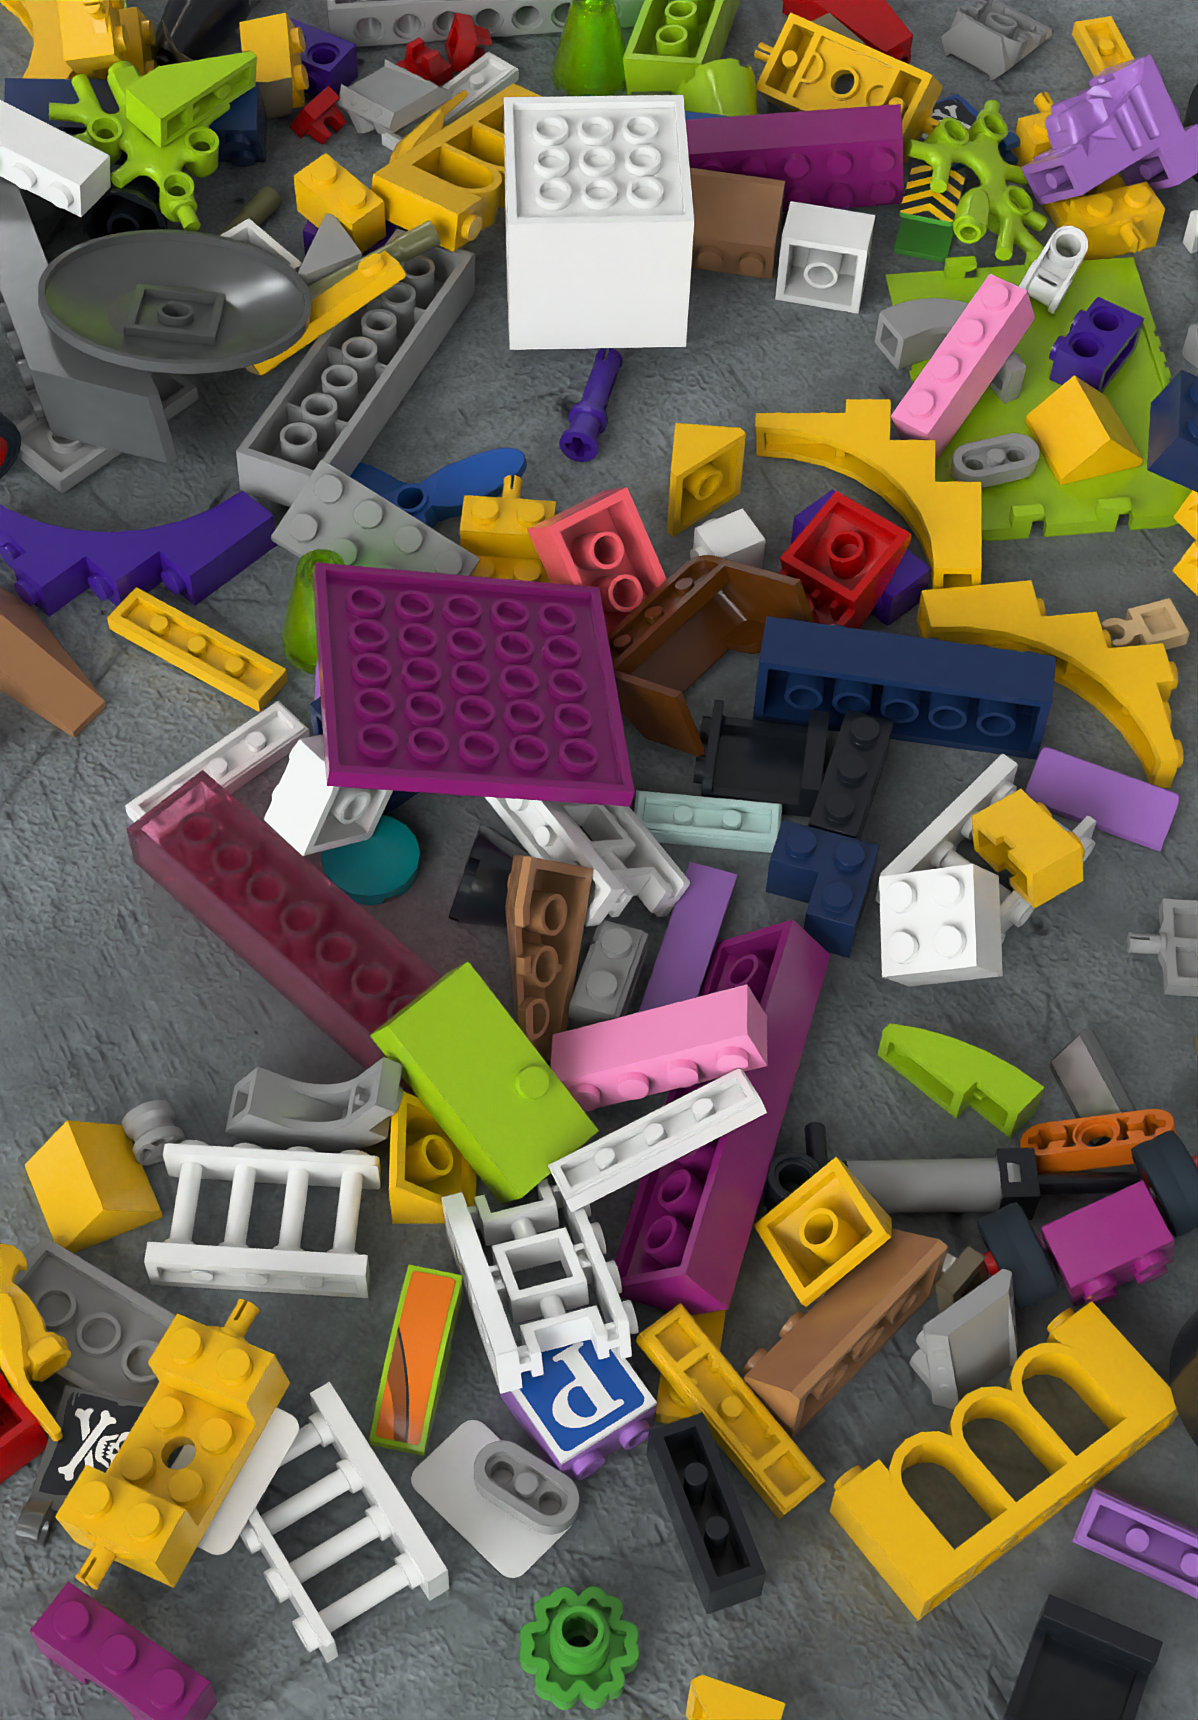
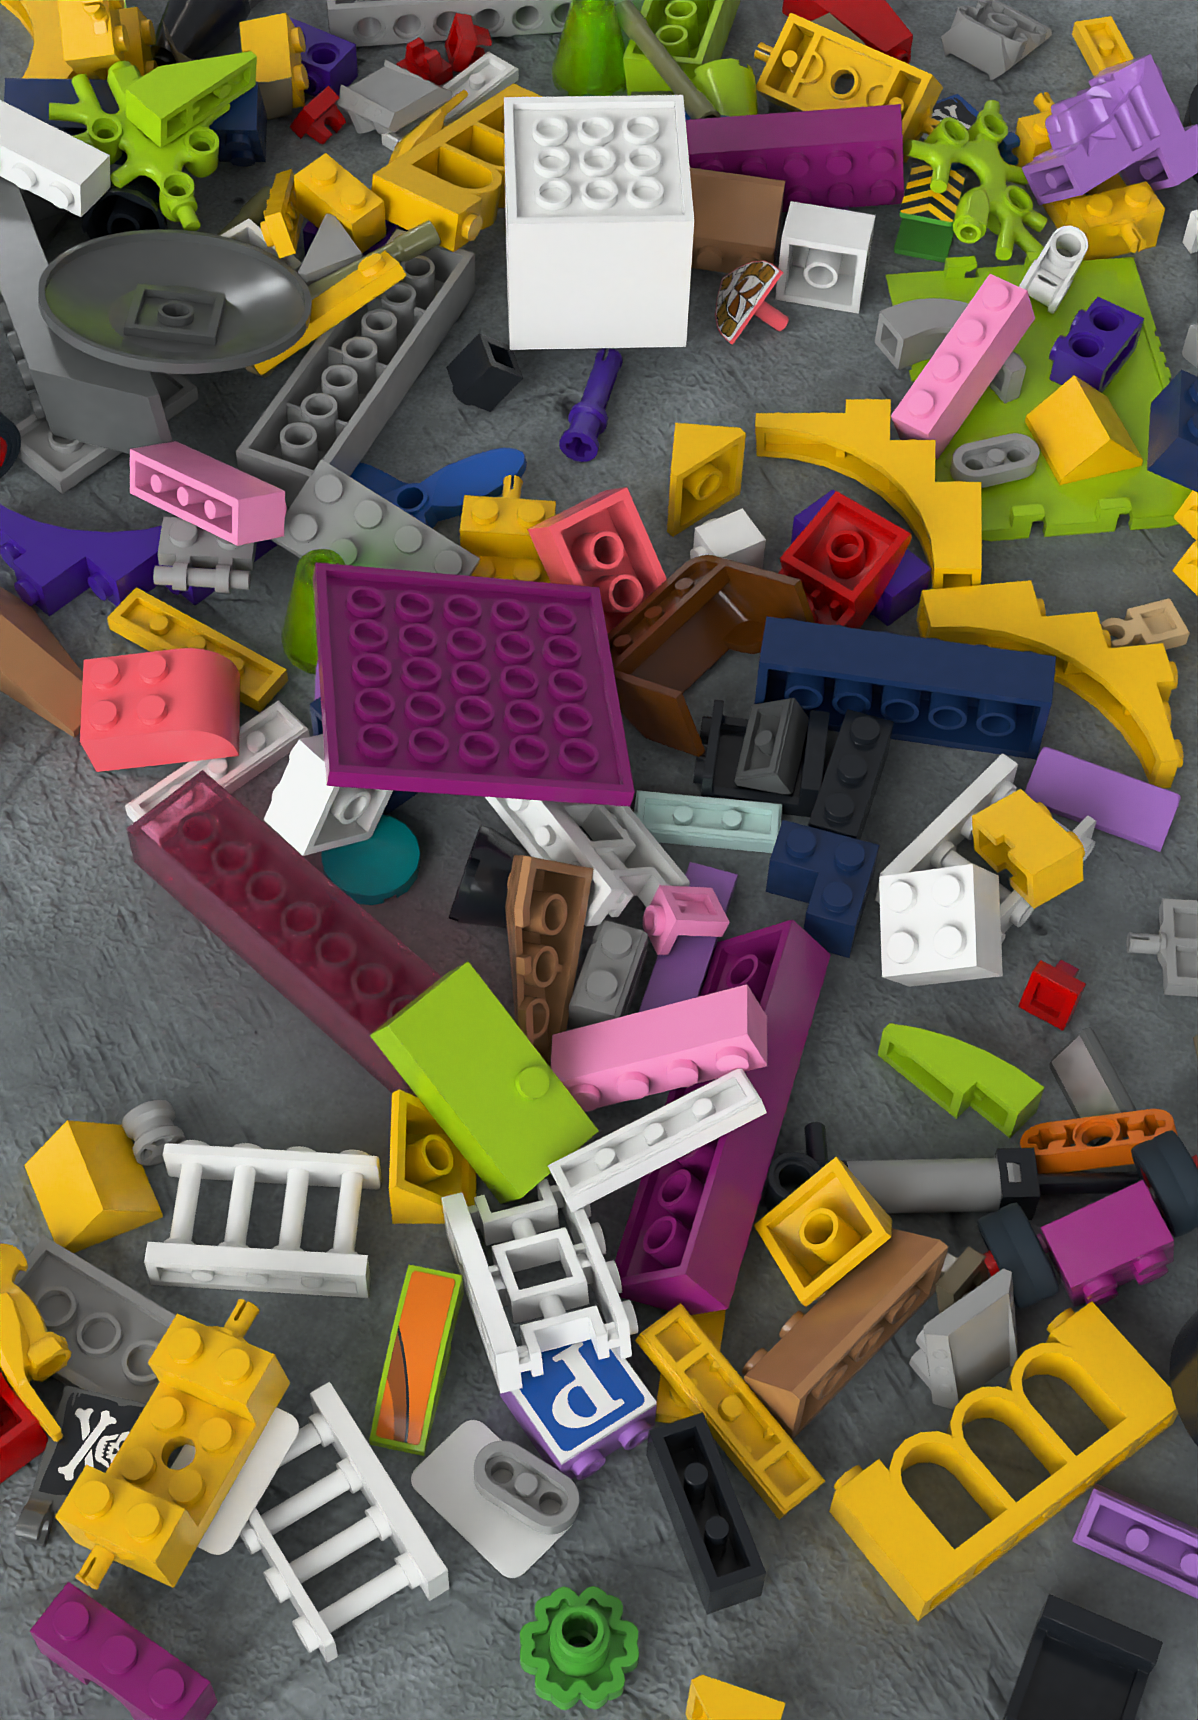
light grey arch [225,1057,403,1153] -> none
none -> coral brick [80,648,240,772]
none -> bright pink brick [130,441,287,546]
none -> light grey plate [153,517,257,593]
none -> yellow plate [260,169,304,259]
none -> black brick [446,333,523,412]
none -> olive piece [613,0,721,119]
none -> bright pink bracket [643,885,730,955]
none -> shield [715,260,789,345]
none -> dark grey slope [734,698,809,794]
none -> red tile [1018,960,1086,1031]

